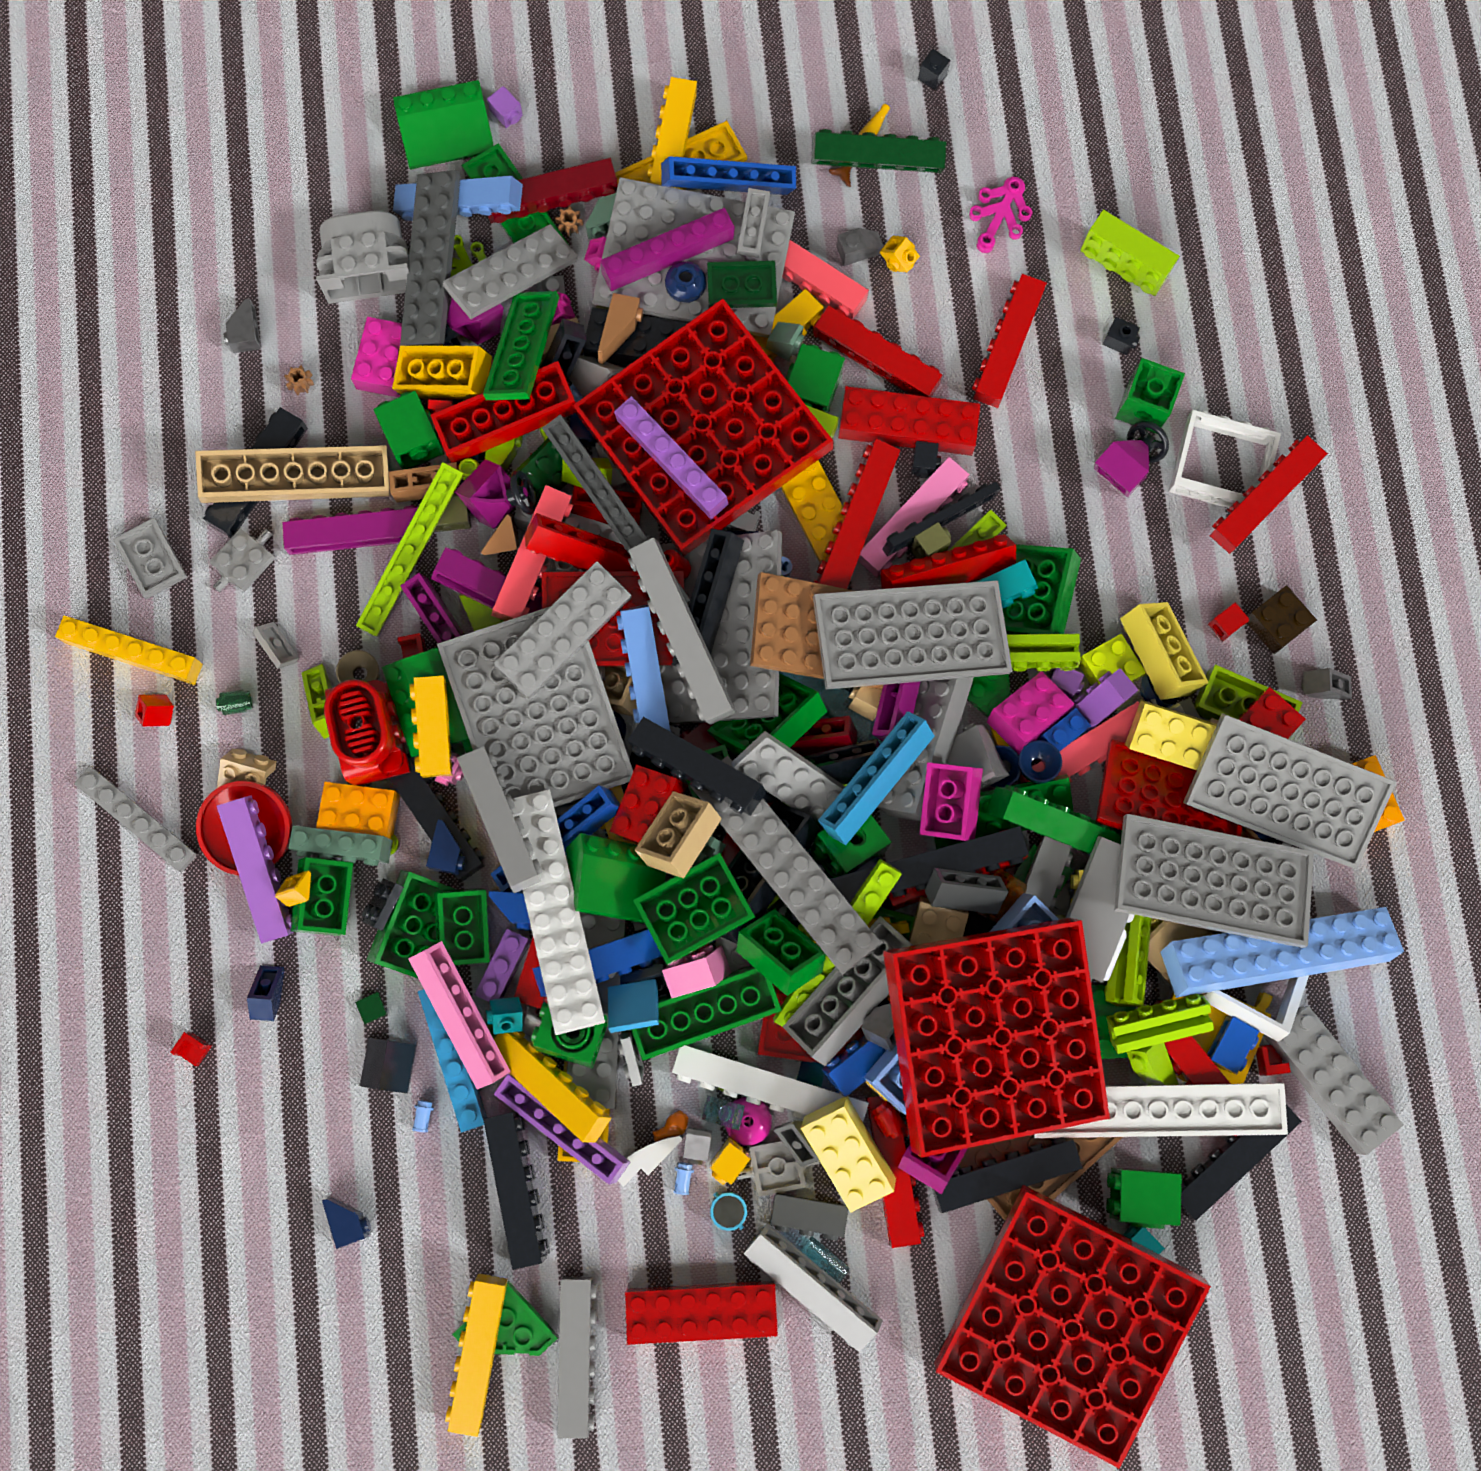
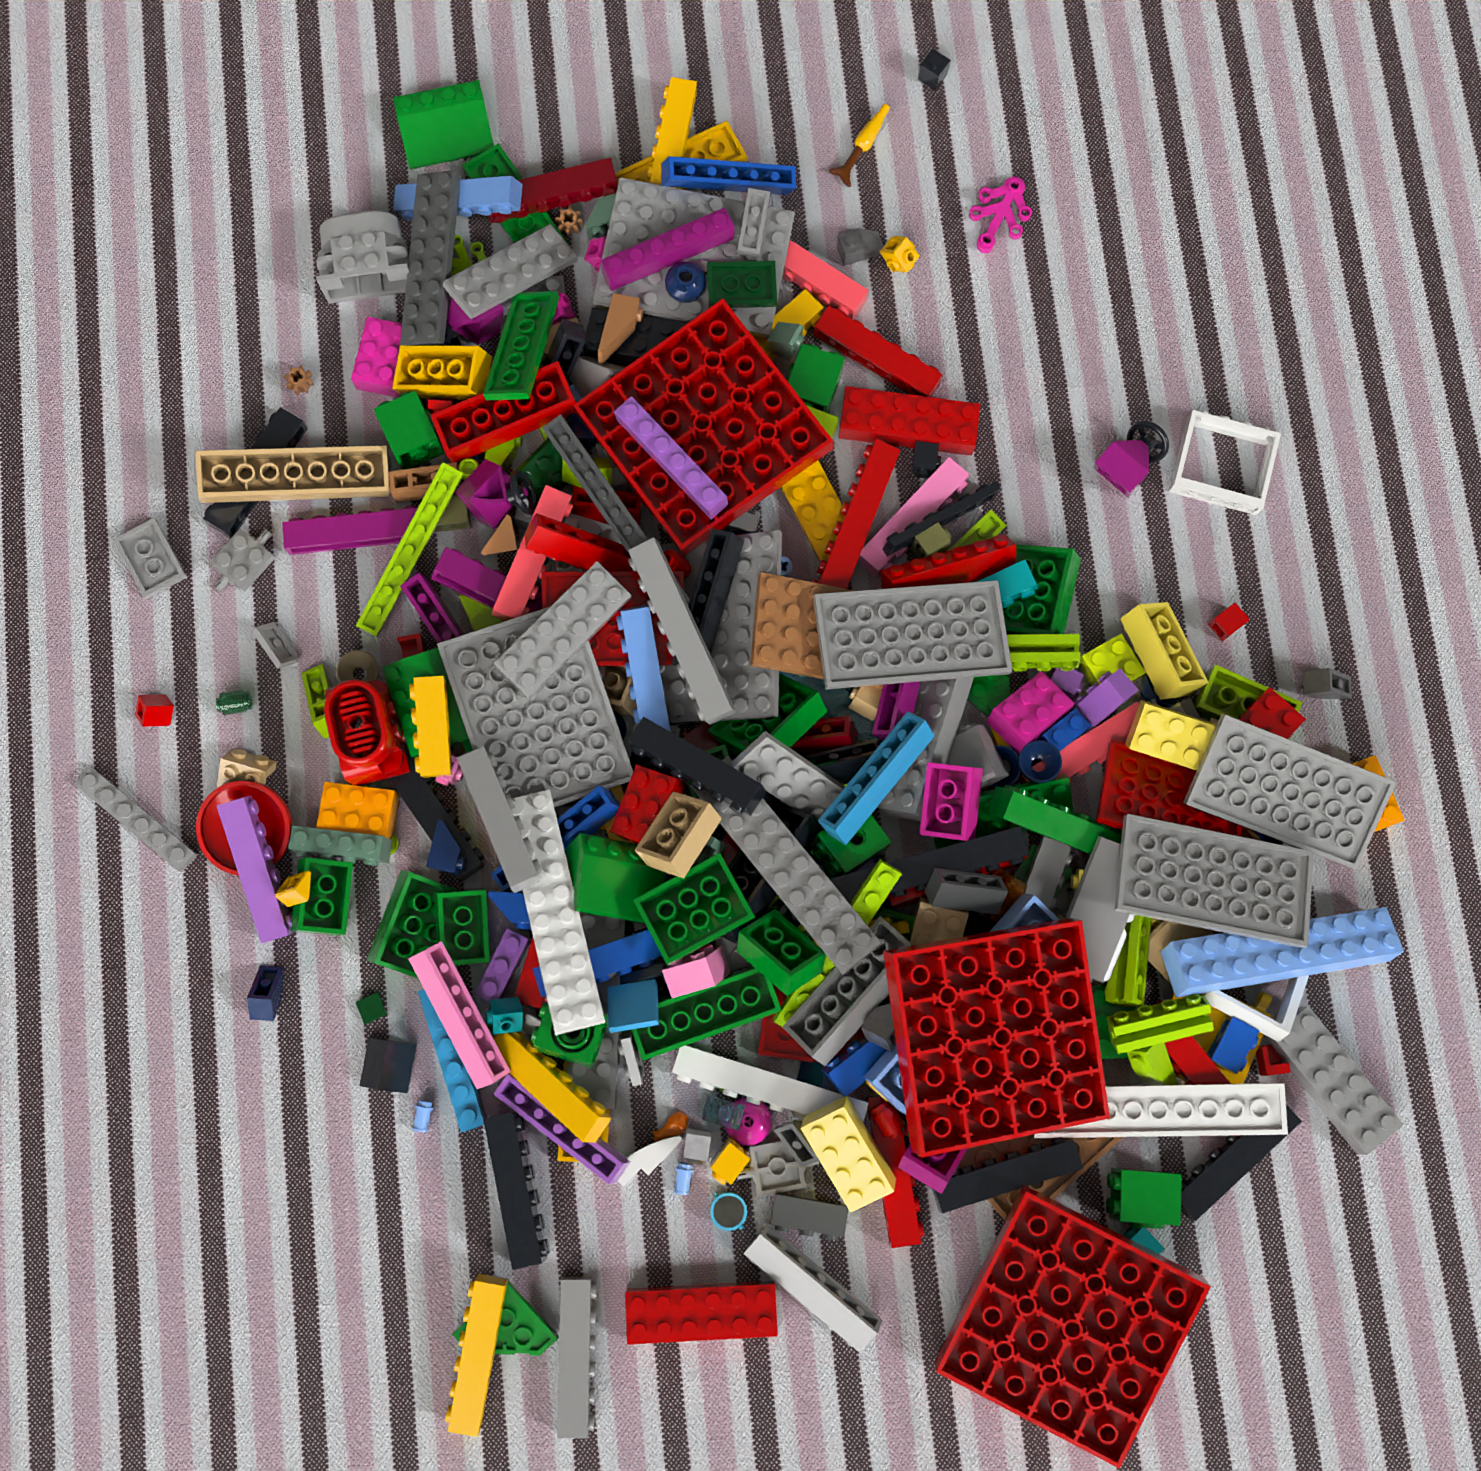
yellow brick [55,615,203,685] -> none
red panel [170,1032,212,1066] -> none
flat silver slope [223,298,261,353] -> none
dark blue slope [322,1197,371,1249] -> none
black plate [362,878,404,931] -> none
medium lavender brick [487,86,523,128] -> none
clear light blue plate [800,1236,850,1283] -> none
dark green brick [811,129,946,173] -> none
red brick [972,274,1047,408] -> none
lime brick [1080,209,1180,296] -> none
black brick [1102,317,1140,355] -> none
green brick [1115,358,1185,434] -> none
red brick [1209,435,1328,554] -> none
dark brown brick [1247,585,1317,654] -> none

